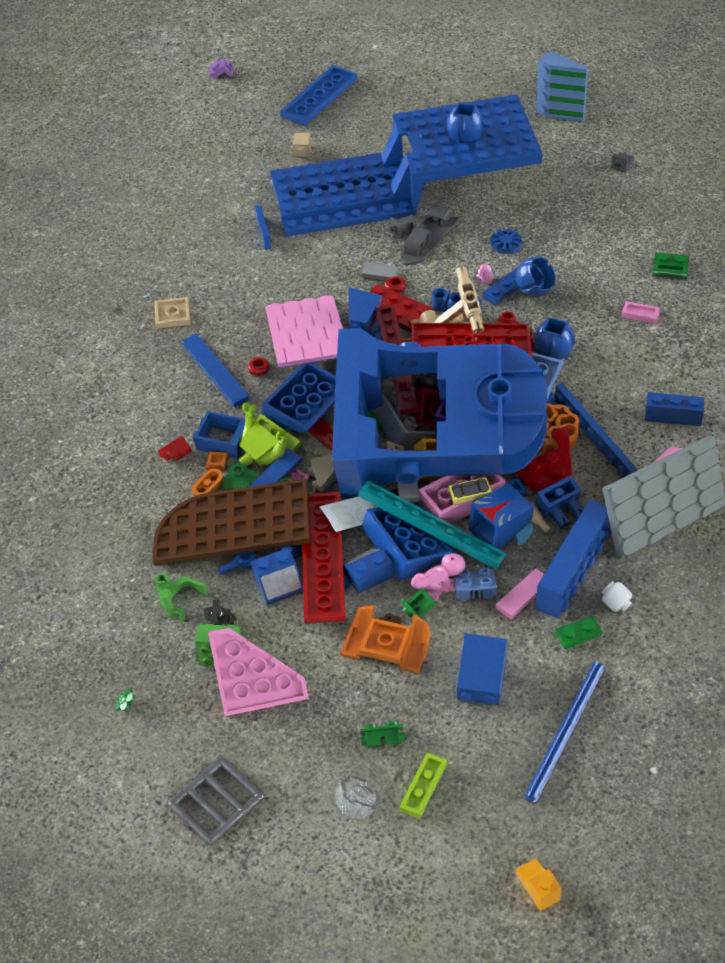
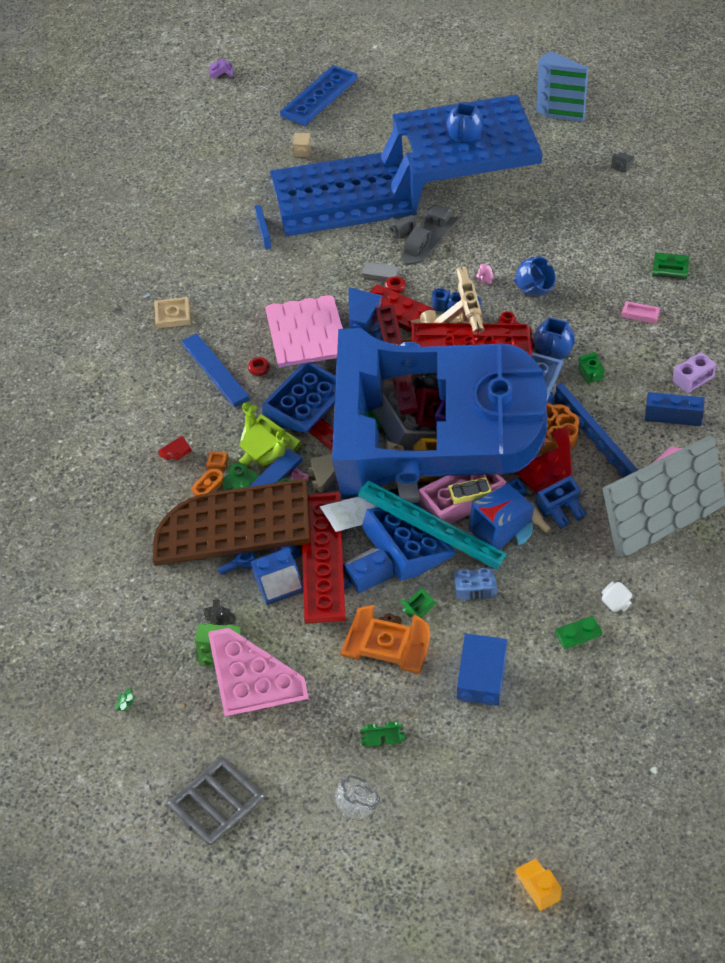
bright green piece [155,573,209,621] -> none
blue window [193,411,245,459] -> none
lime plate [399,753,447,819] -> none
bright pink animal [411,553,466,601] -> none
blue plate [482,267,519,305] -> none
blue wheel [490,228,522,253] -> none
bright pink tile [495,569,544,620] -> none
axle [525,662,604,803] -> none
blue brick [536,500,611,619] -> none
none -> green brick [578,352,605,384]
none -> lavender brick [672,352,717,393]

